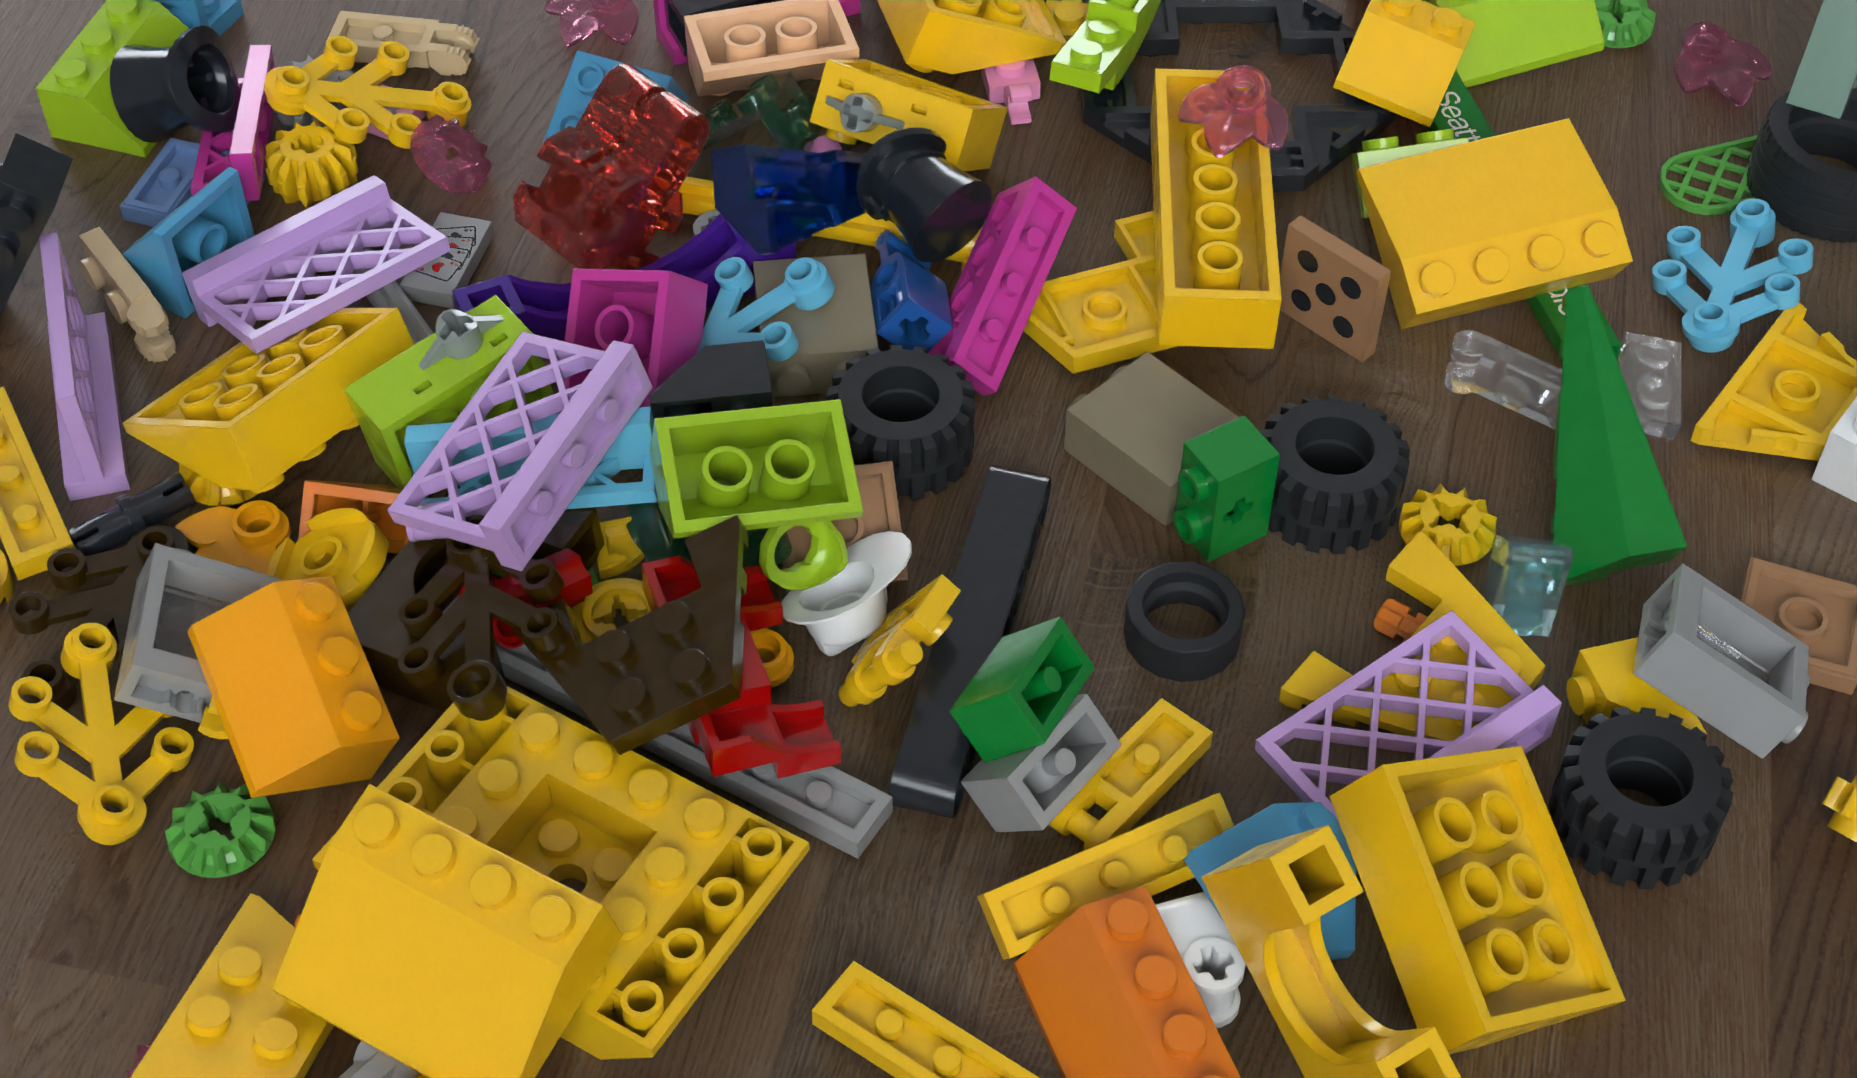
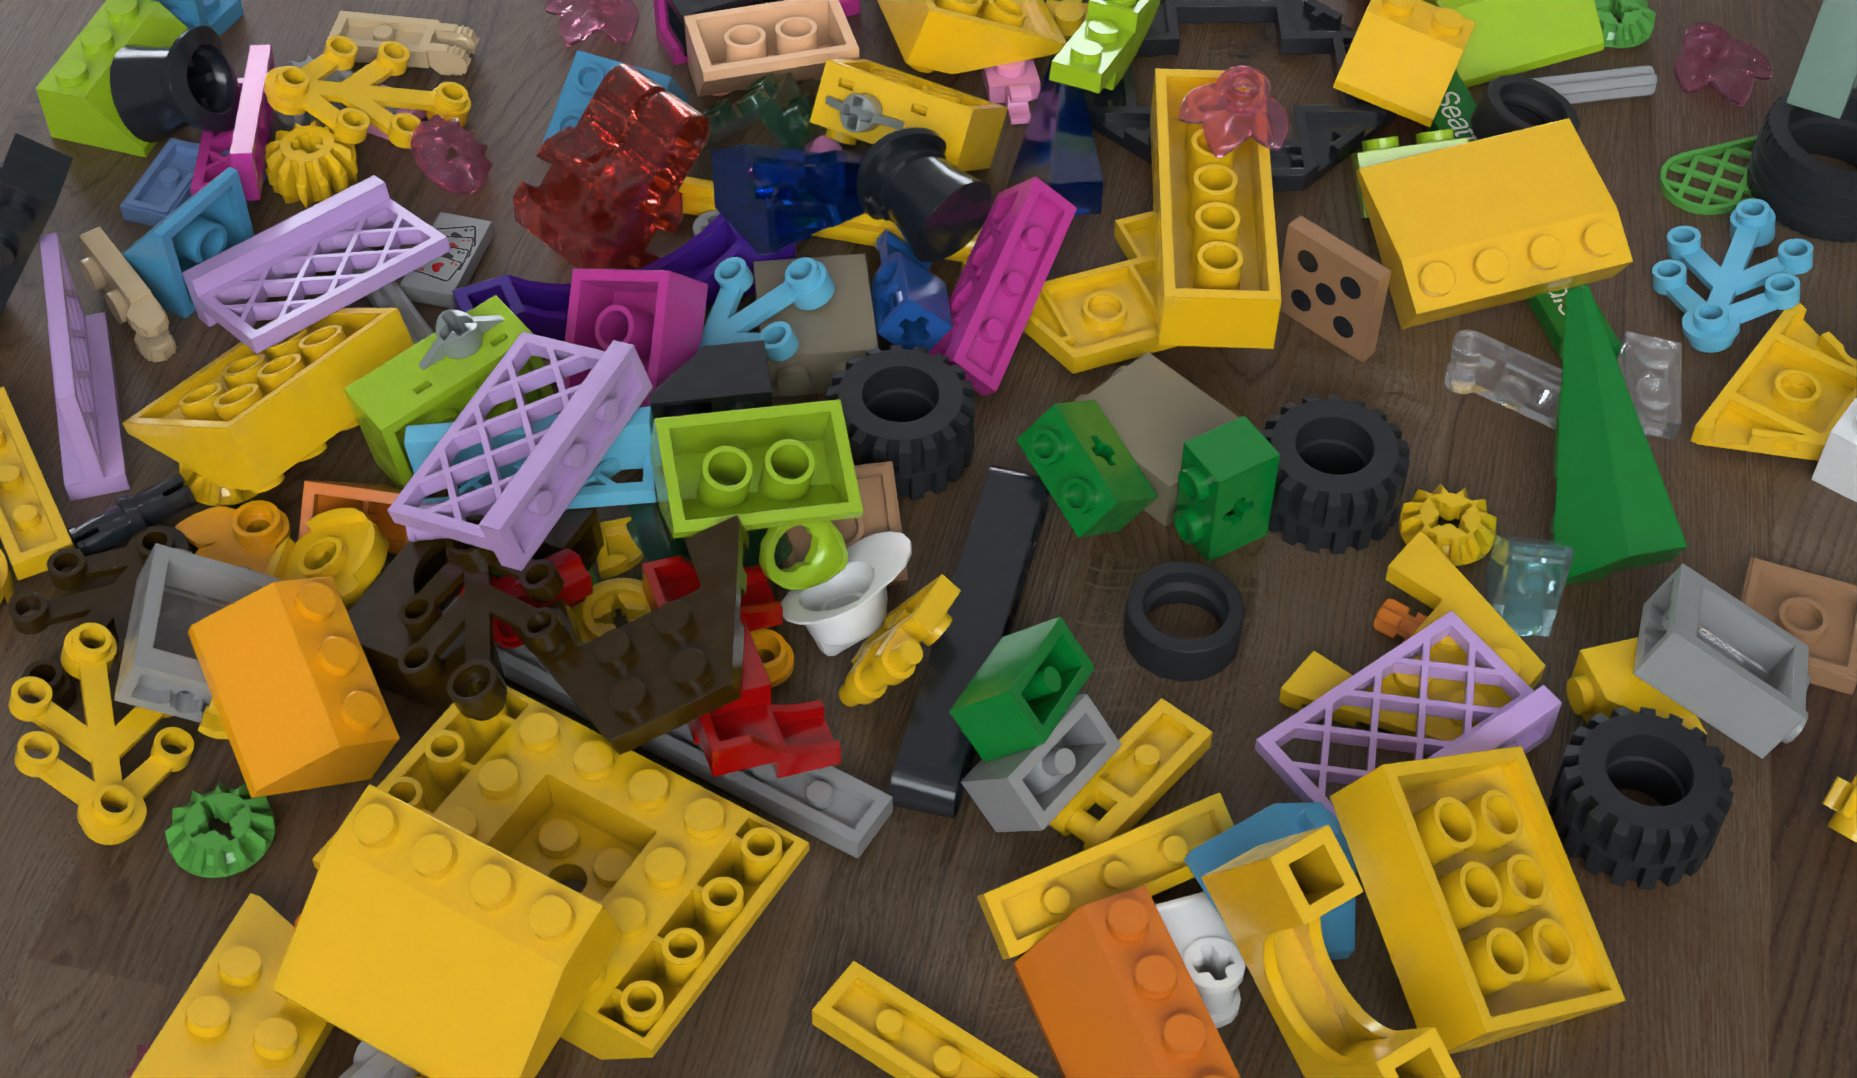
none -> clear blue wedge [1006,41,1104,215]
none -> green brick [1016,400,1158,538]
none -> black tyre [1470,75,1580,140]
none -> light grey axle [1530,65,1657,105]

